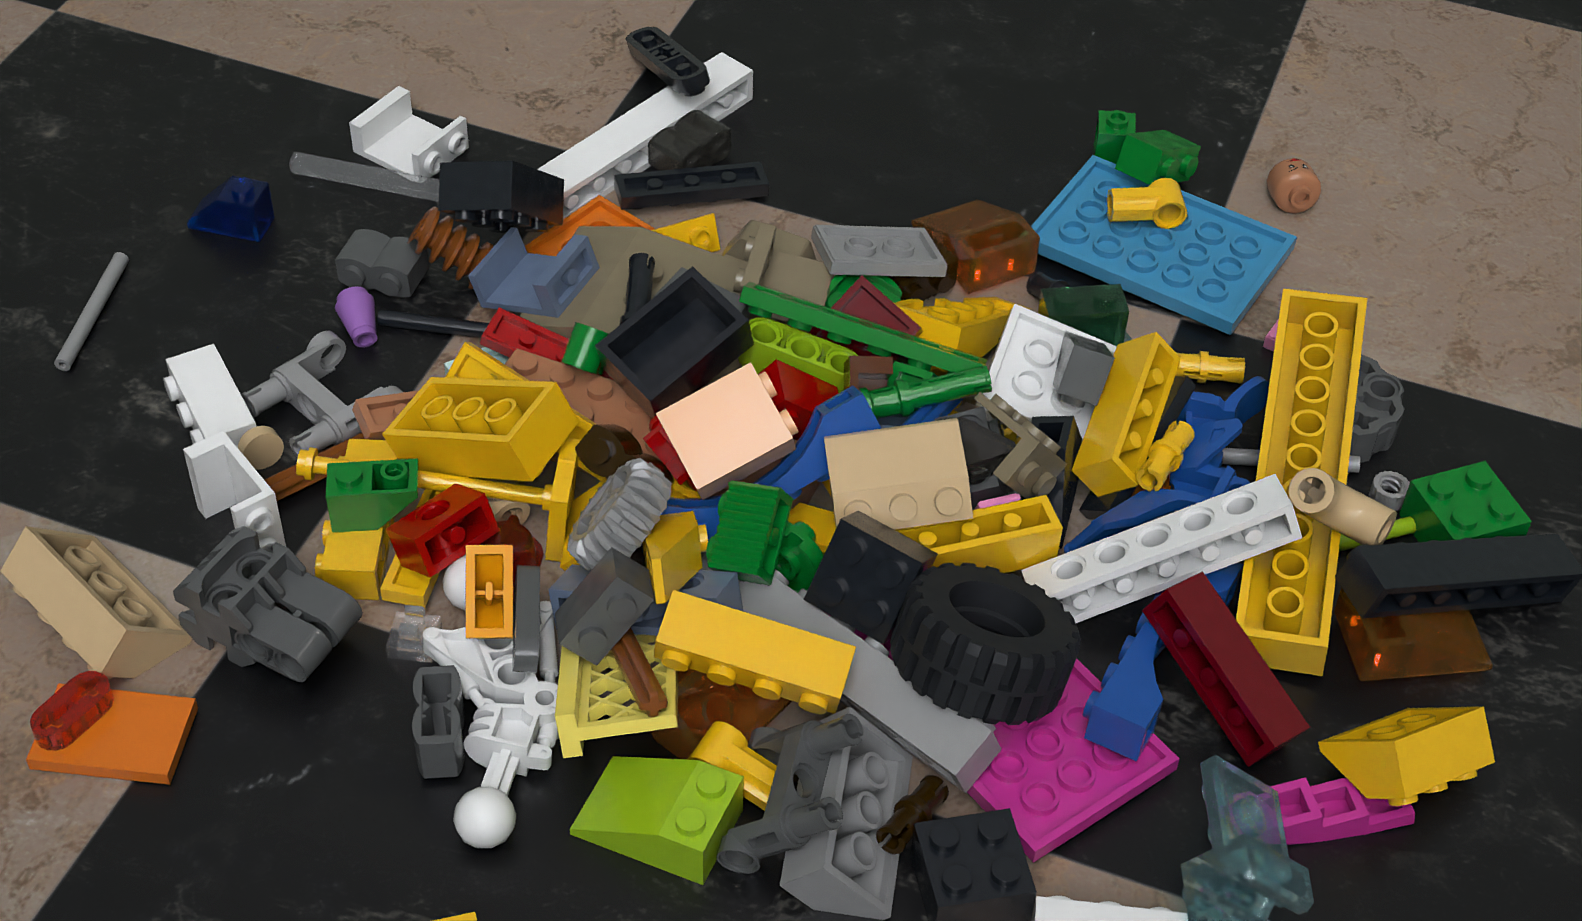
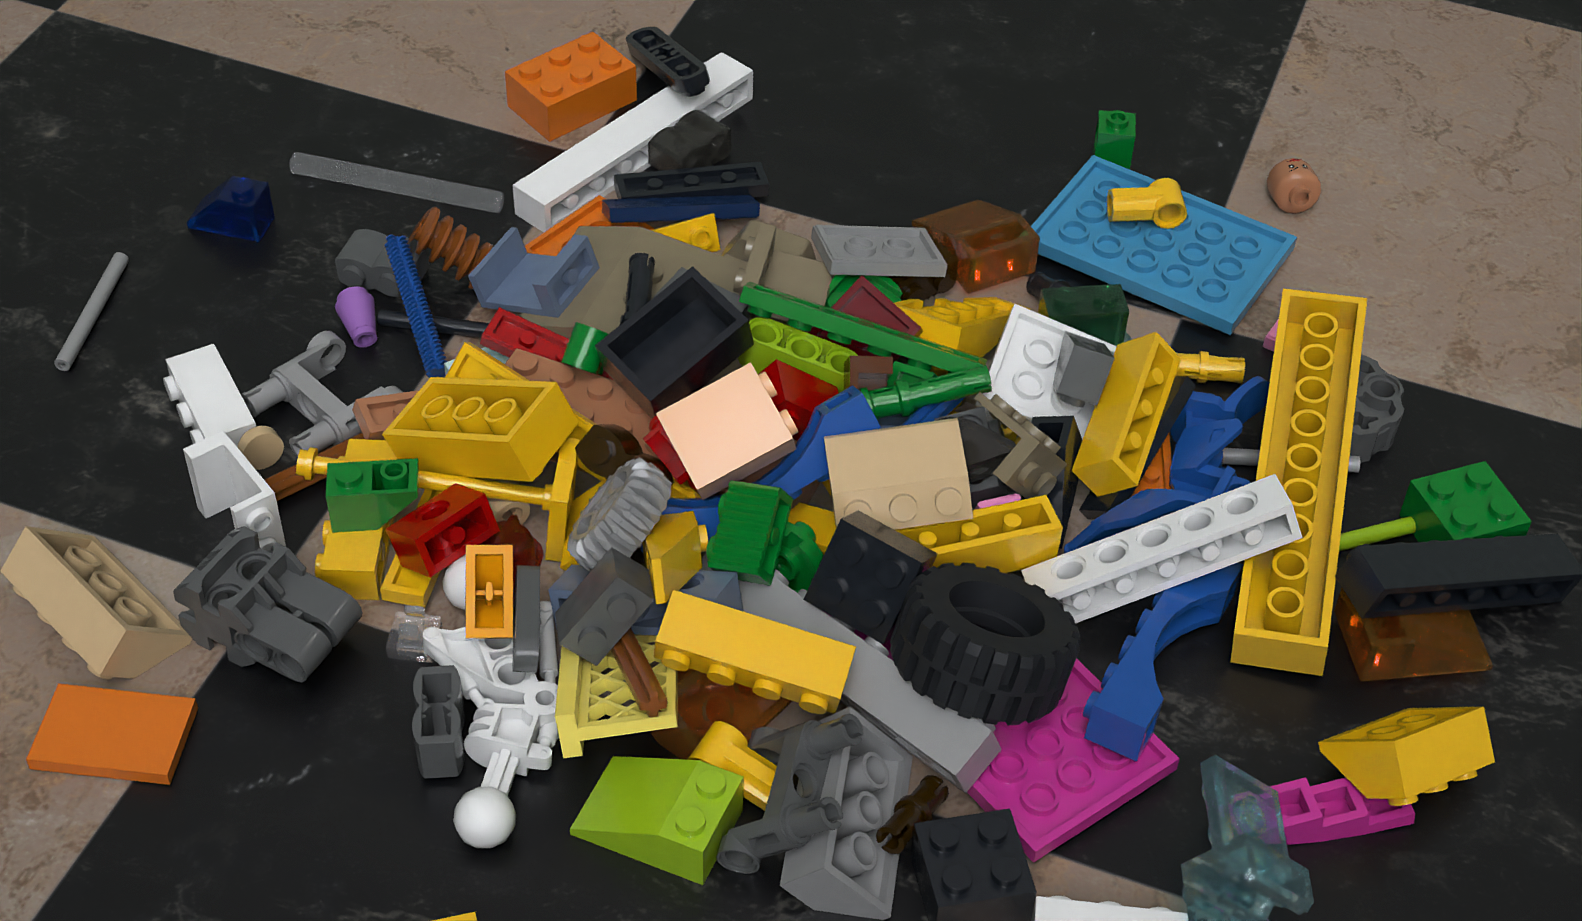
clear red beam [30,671,114,751] -> none
white panel [349,86,469,185] -> none
black piece [438,160,564,233] -> none
green brick [1115,130,1201,185] -> none
yellow pin [1136,421,1195,491] -> none
dark red brick [1142,571,1310,767] -> none
tan cylinder [1288,468,1397,545] -> none
light grey axle [1369,471,1410,511] -> none
none -> blue axle [384,235,448,378]
none -> orange brick [505,32,637,142]
none -> dark blue tile [602,195,760,223]

